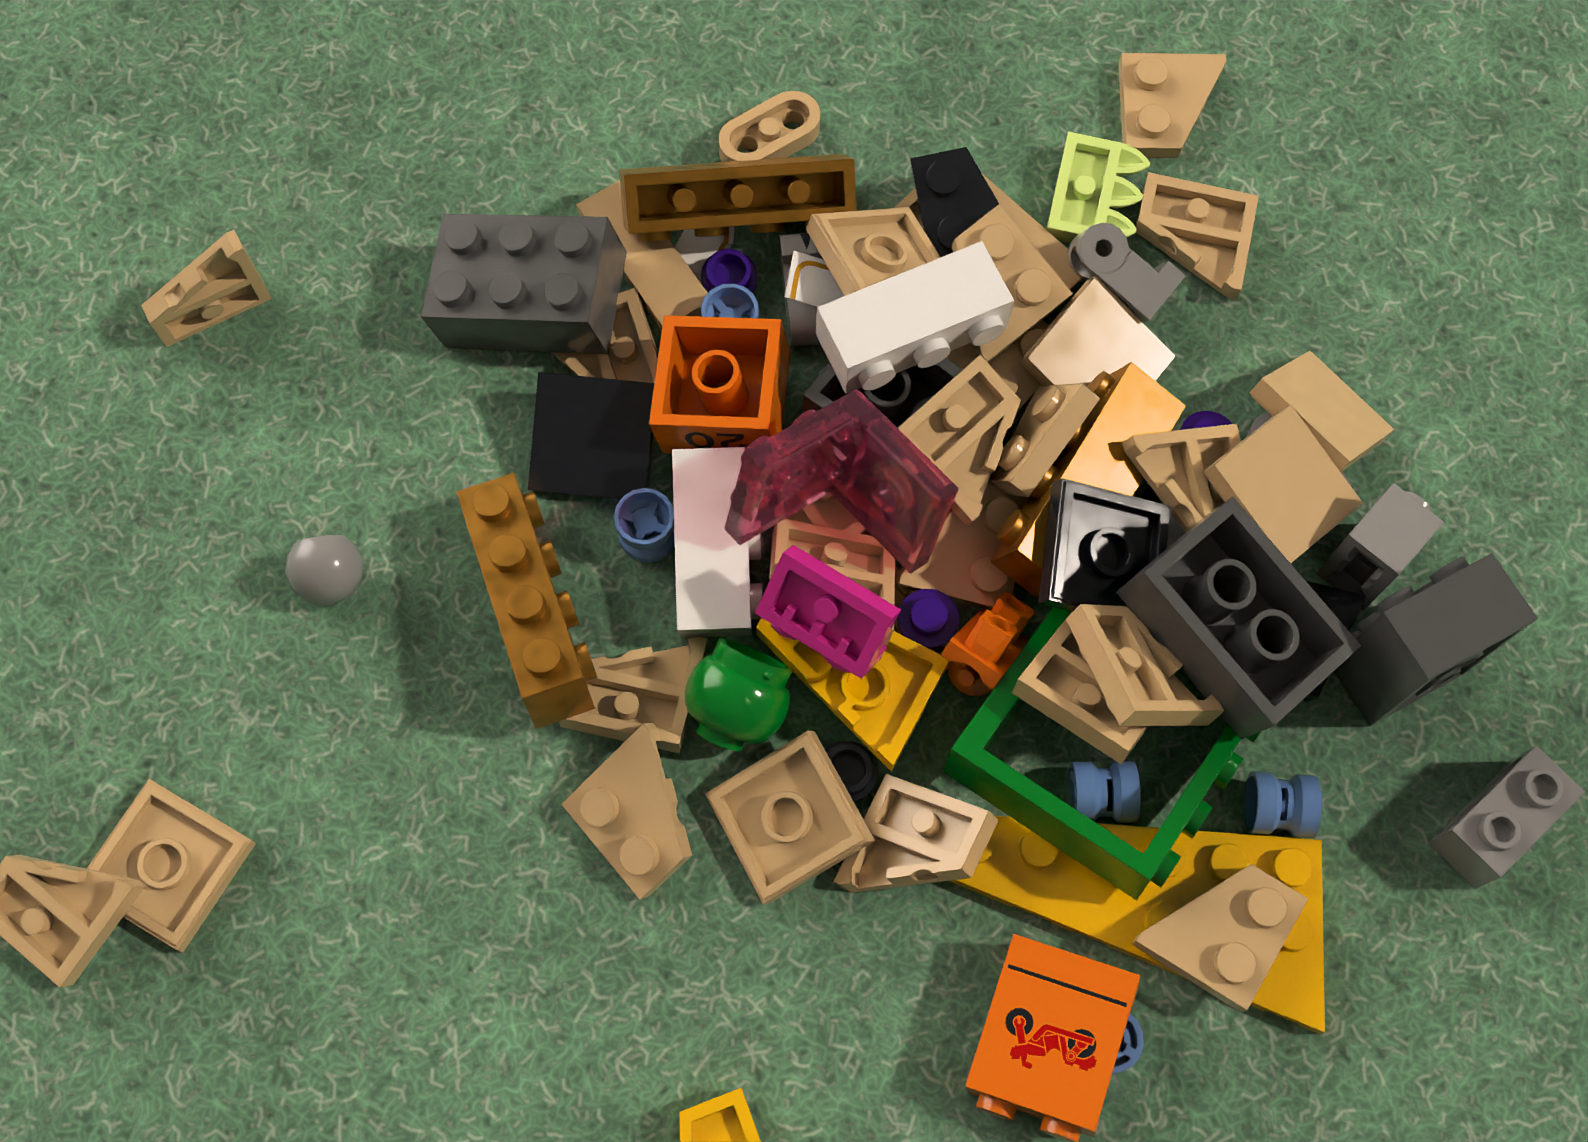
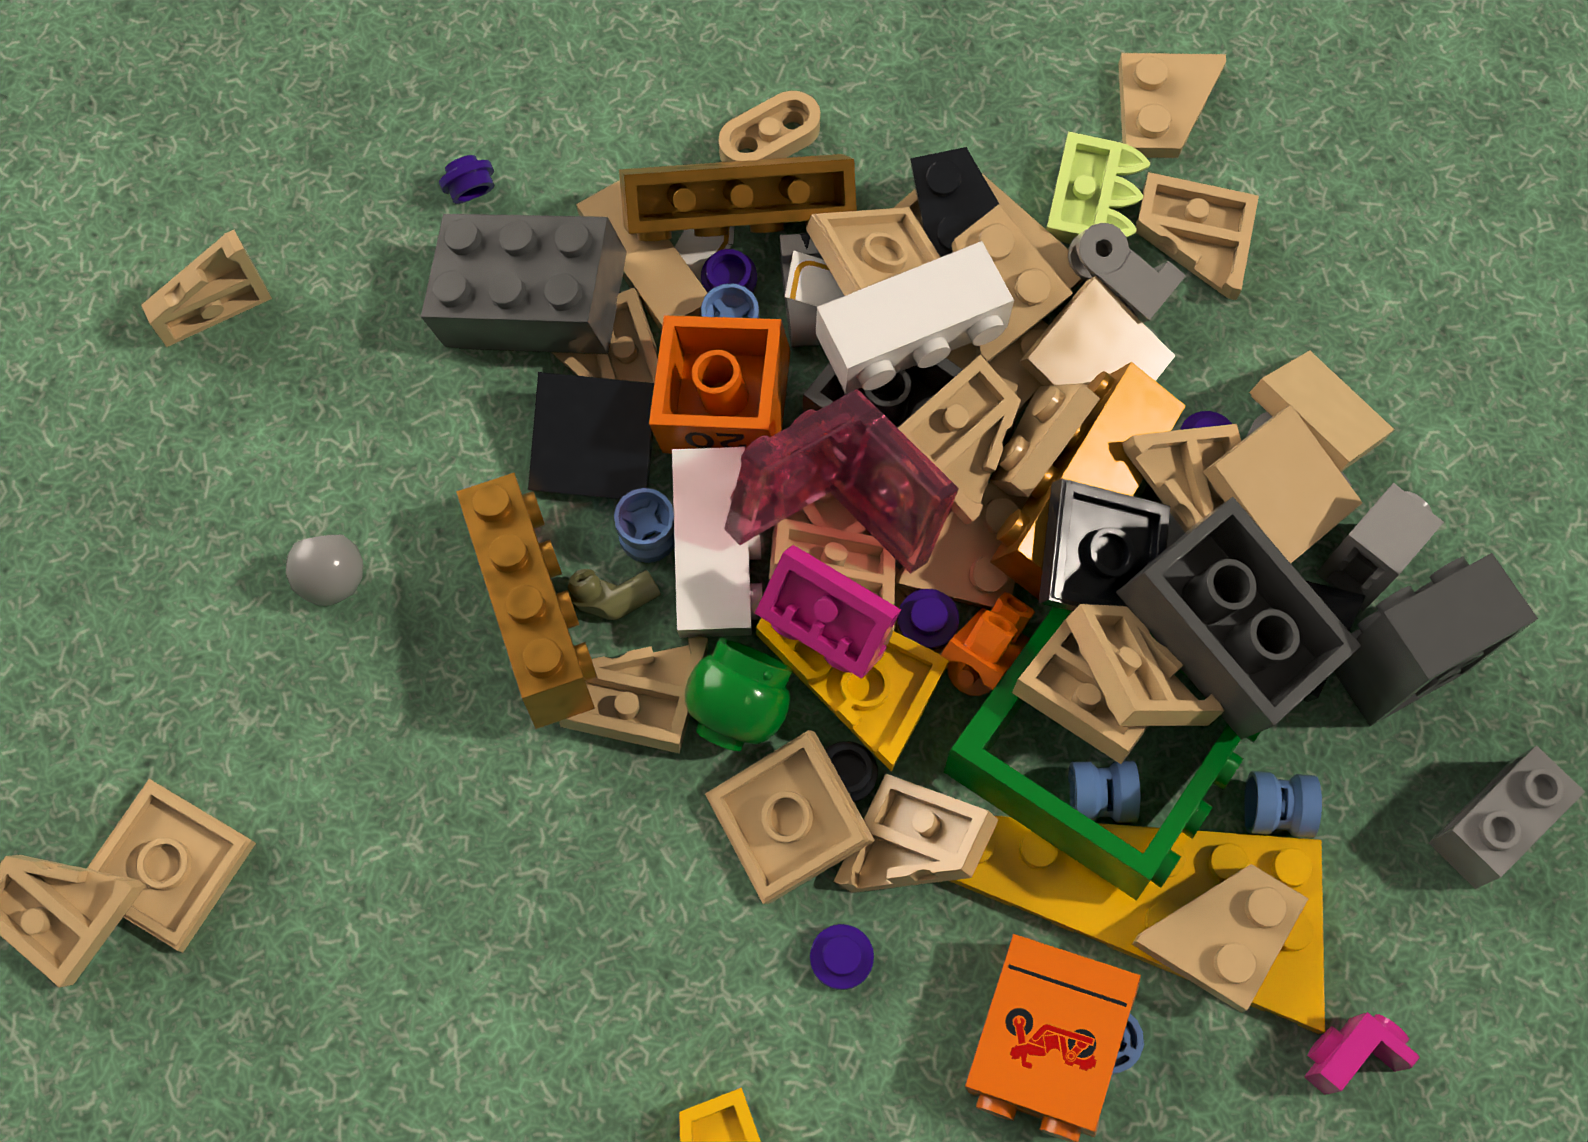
tan wing [561,722,692,900] -> none
none -> dark purple plate [439,155,495,204]
none -> olive arm [567,569,661,620]
none -> dark purple plate [810,924,874,990]
none -> dark pink bracket [1304,1012,1420,1095]

